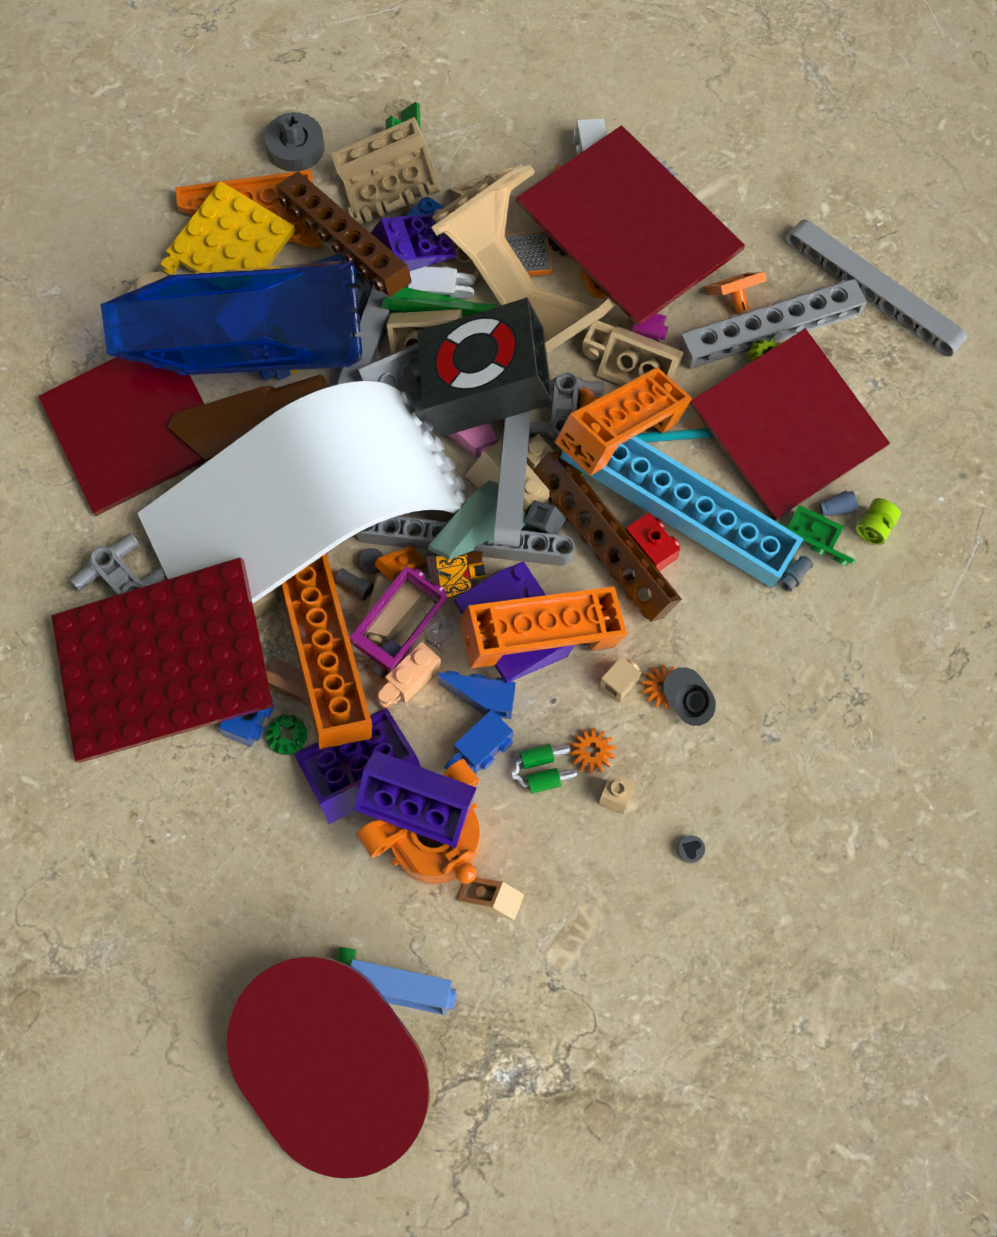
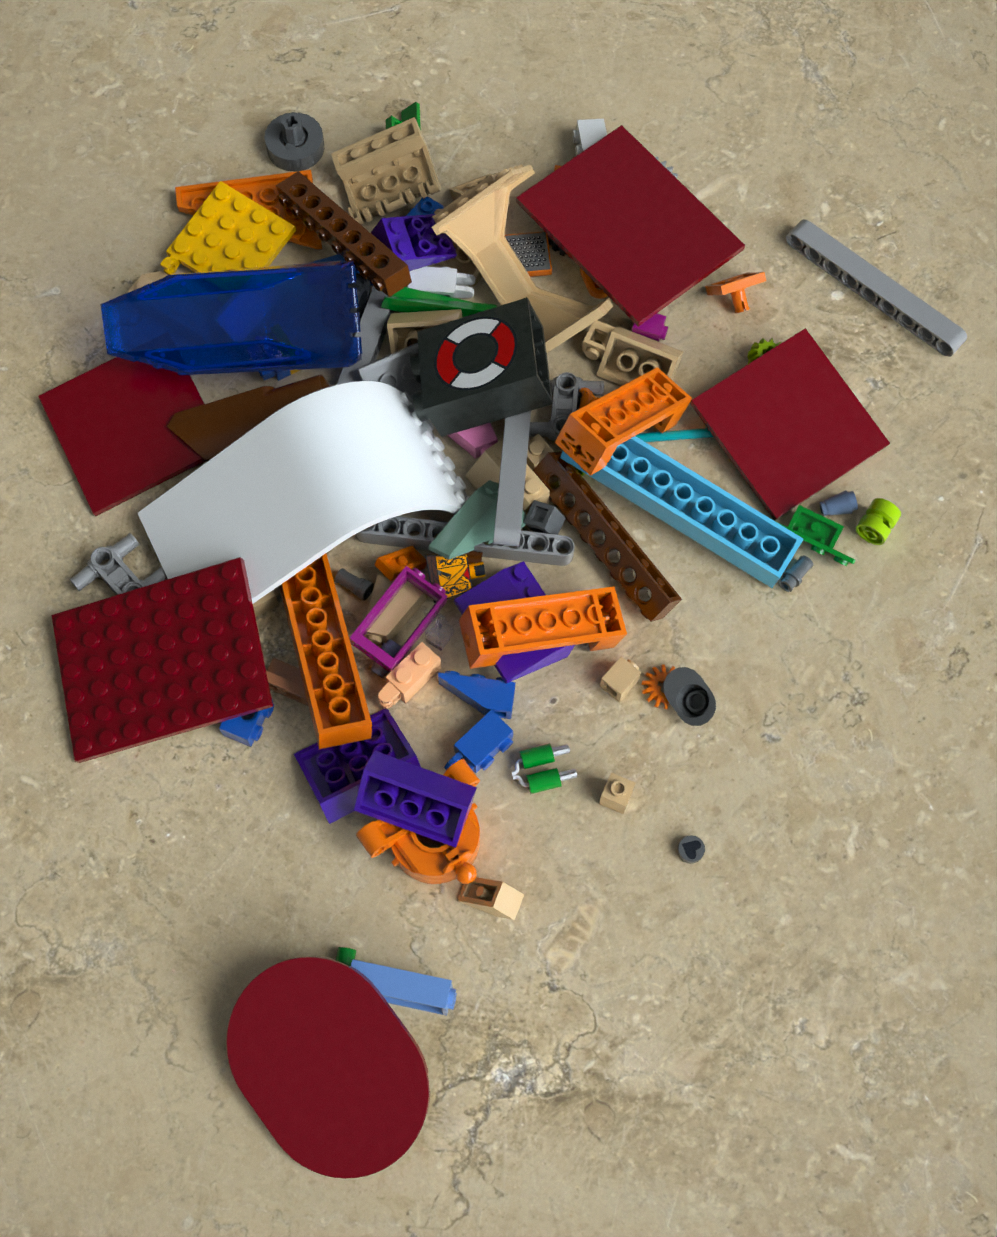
green gear [265,714,307,755] -> none
dark grey tile [359,548,383,574] -> none
orange gear [569,728,616,774] -> none
red brick [626,512,680,571] -> none
light grey brick [679,279,867,369] -> none

